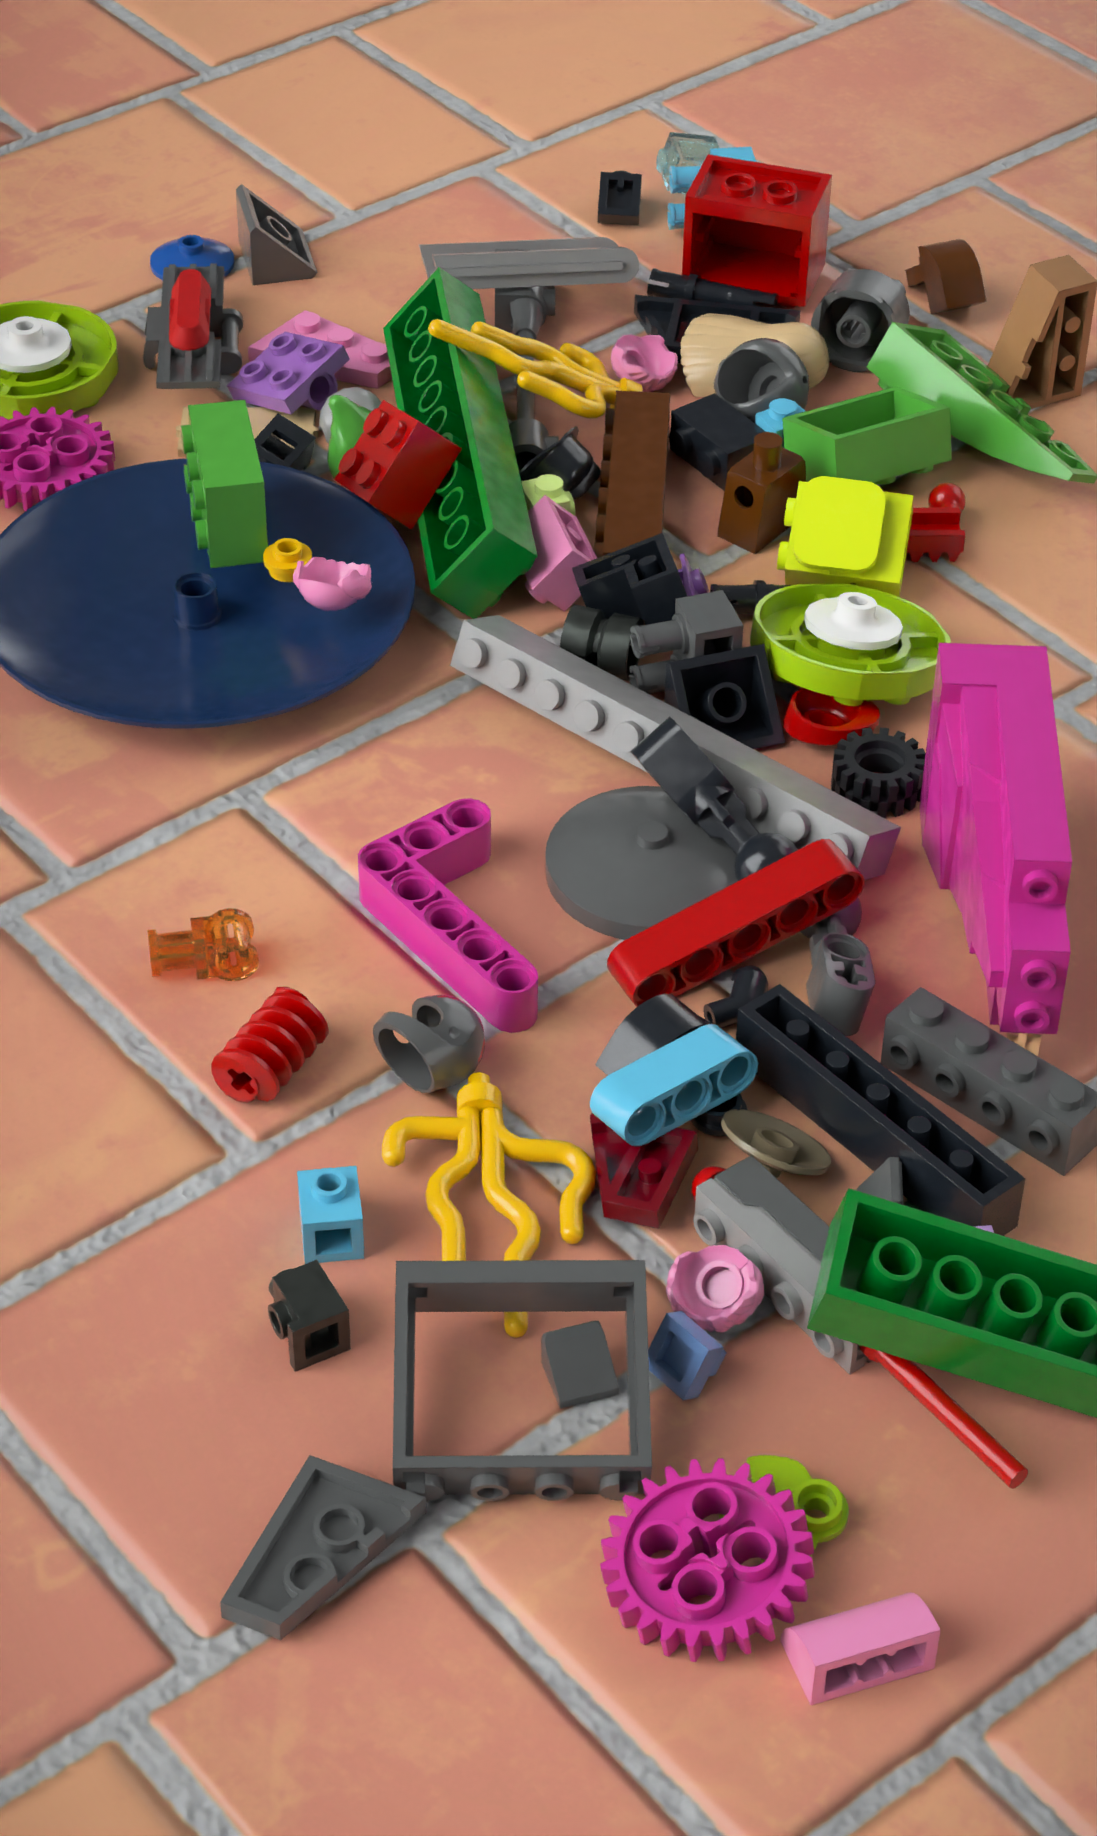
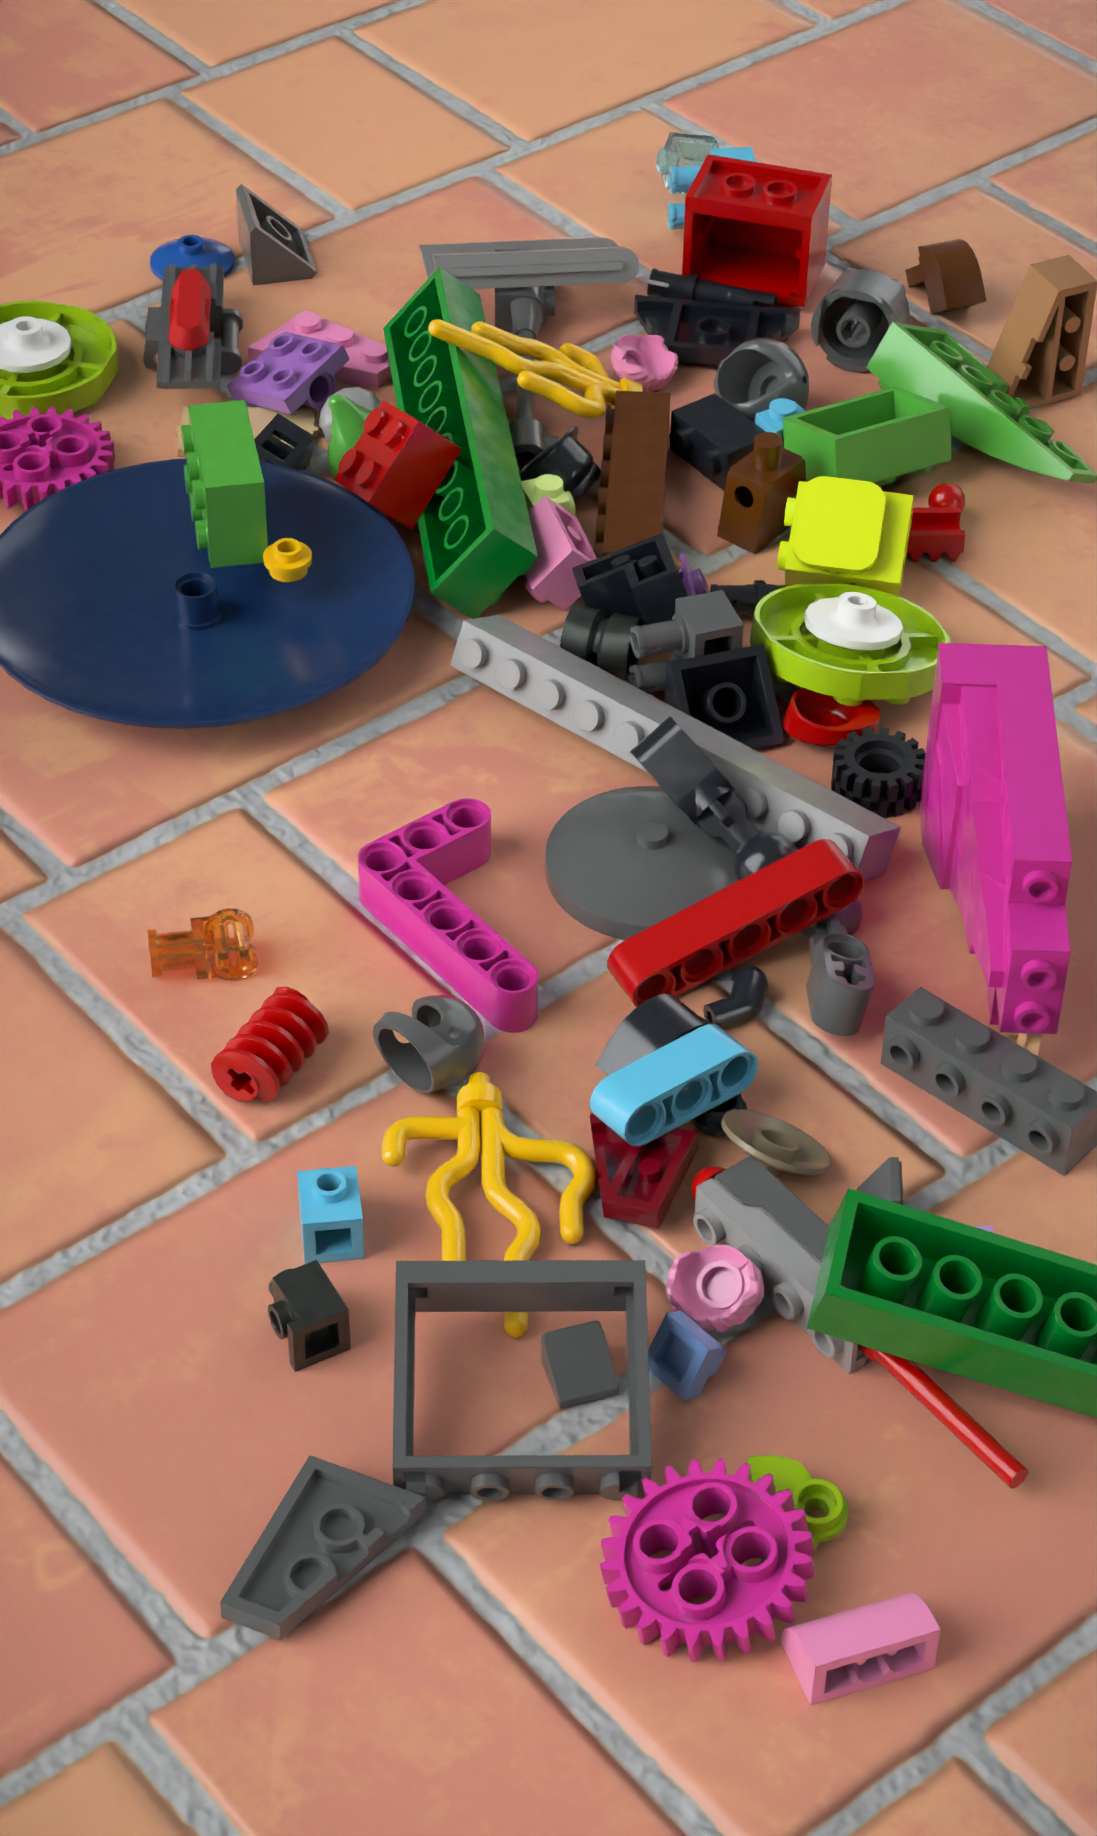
bright pink hair [293,557,372,611] -> none
black bracket [598,171,642,226] -> none
tan hair [680,313,830,397] -> none
black brick [736,984,1026,1236] -> none

